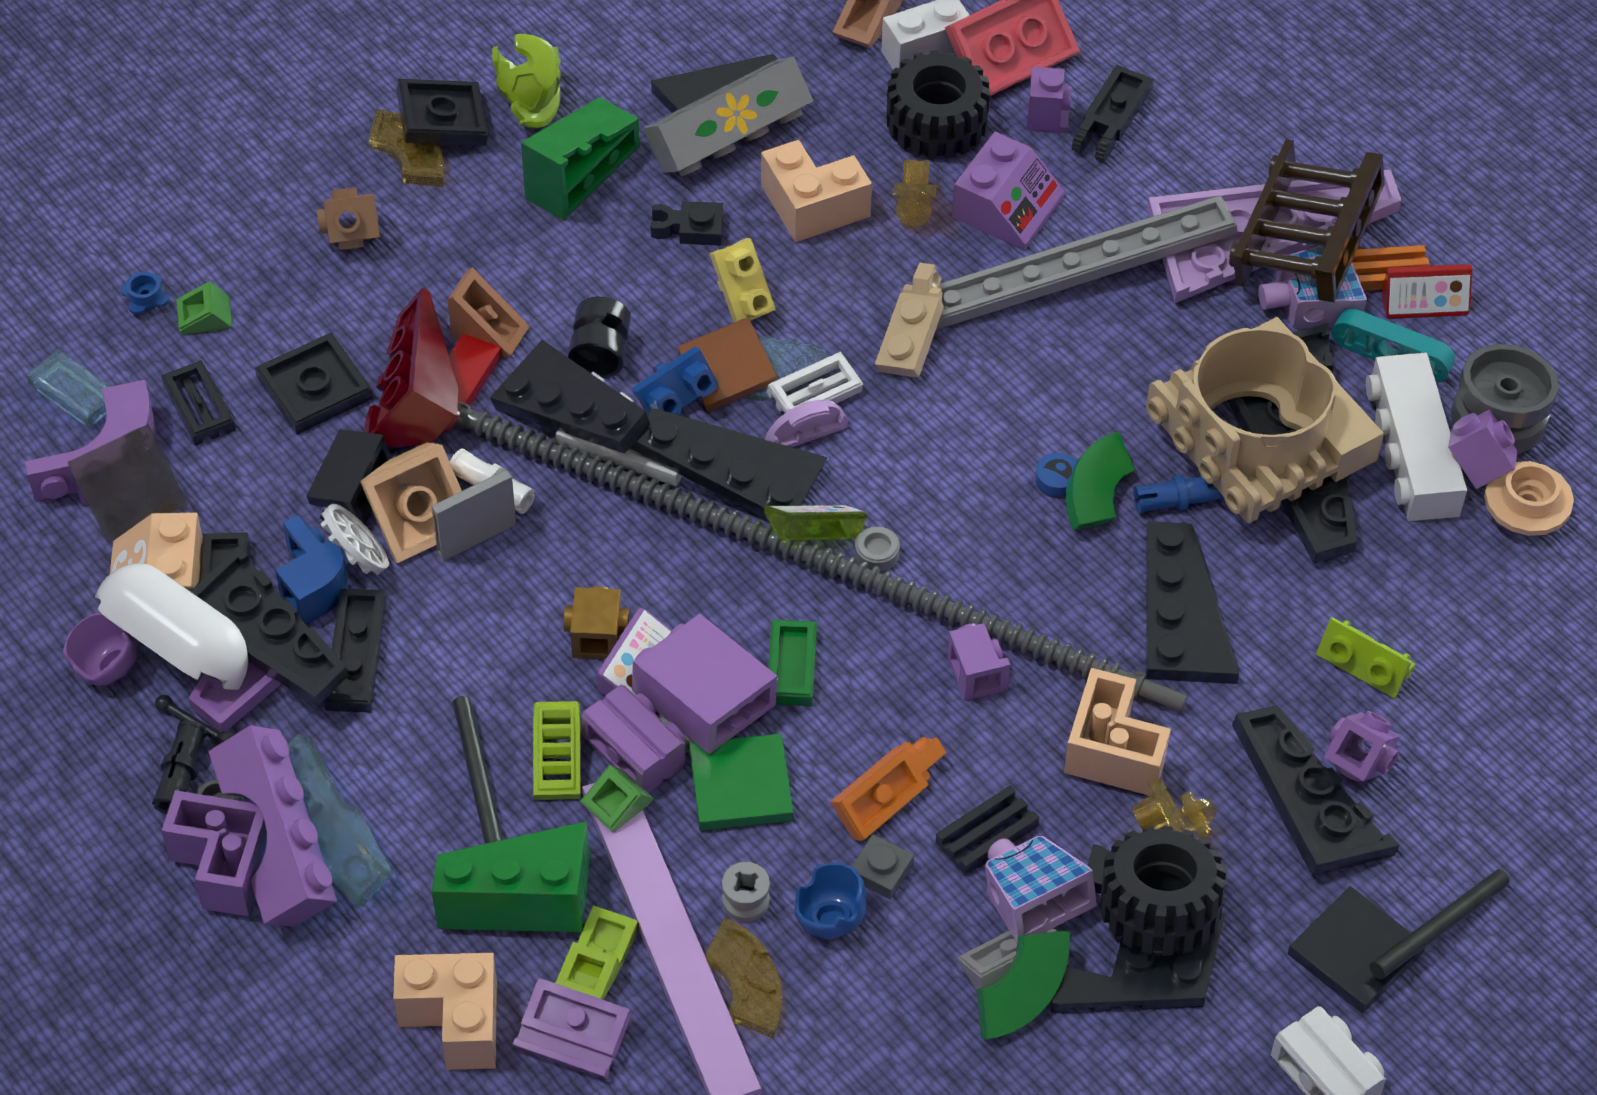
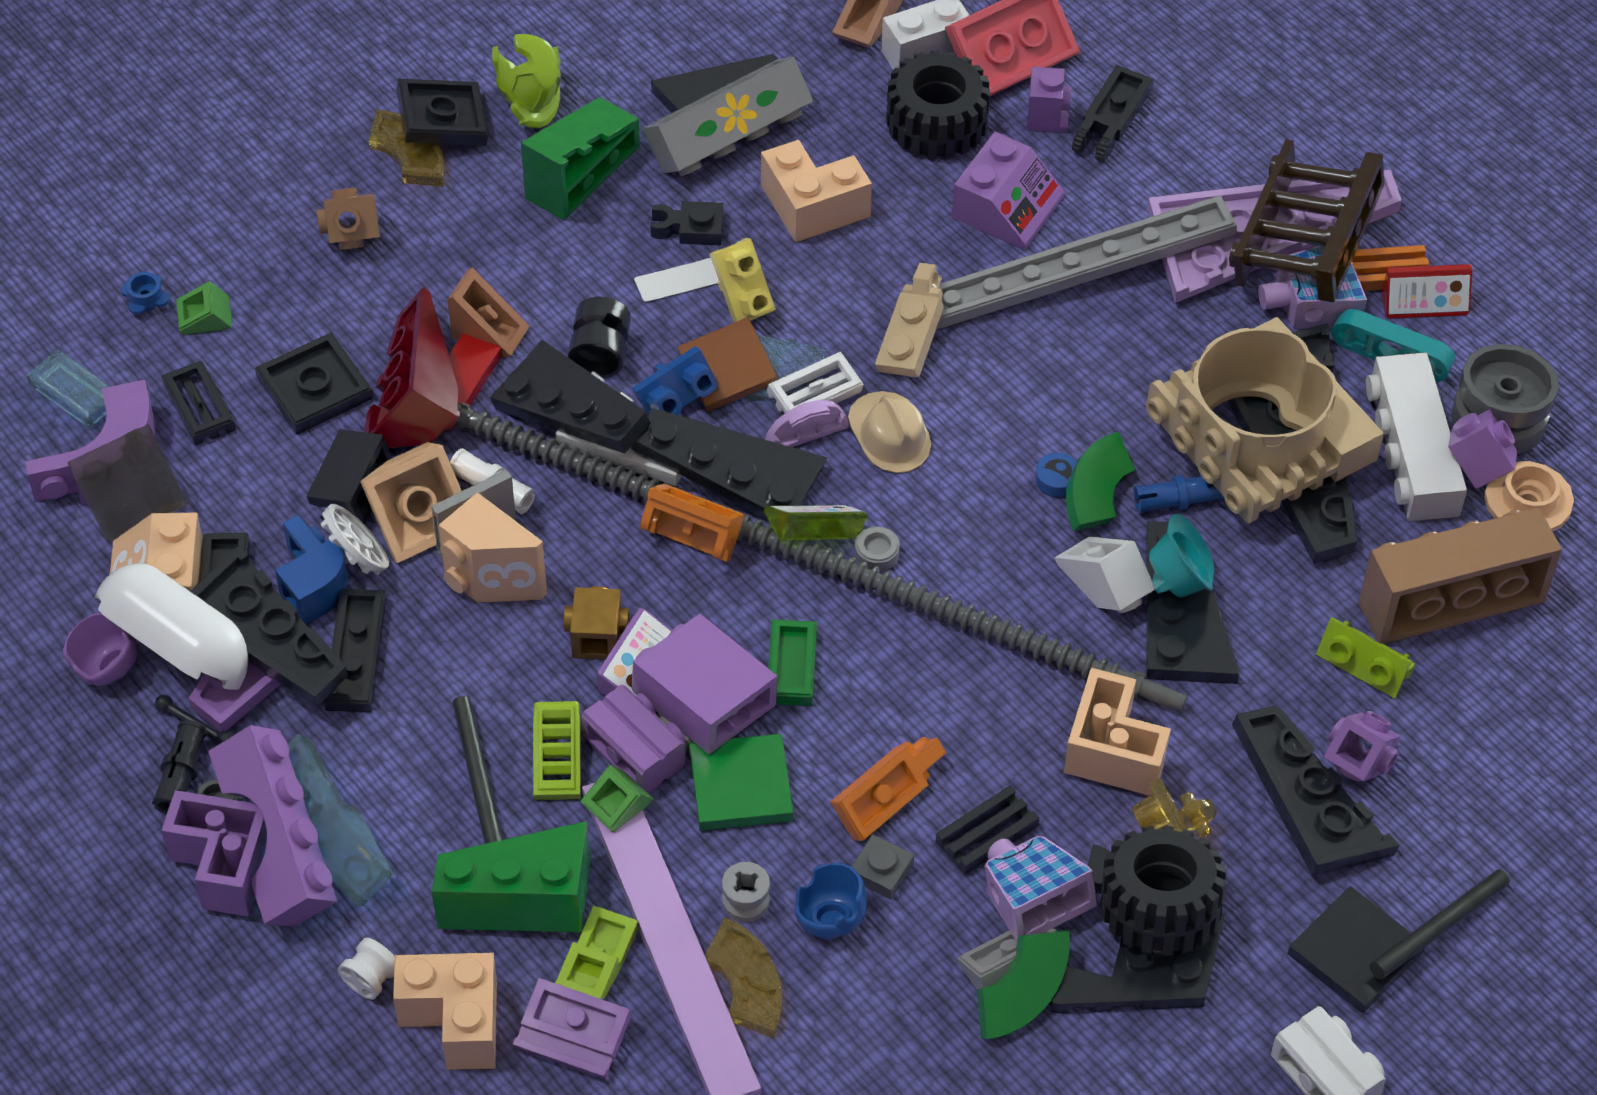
clear yellow hips [894,160,937,227] -> none
medium lavender brick [947,623,1011,701] -> none
none -> white wheel [338,938,395,1000]
none -> light nougat slope [439,492,547,603]
none -> white sticker [634,258,718,302]
none -> orange hinge [640,484,745,562]
none -> tan piece [848,391,931,473]
none -> white slope [1055,537,1154,613]
none -> teal piece [1149,514,1214,598]
none -> medium nougat brick [1358,507,1562,644]

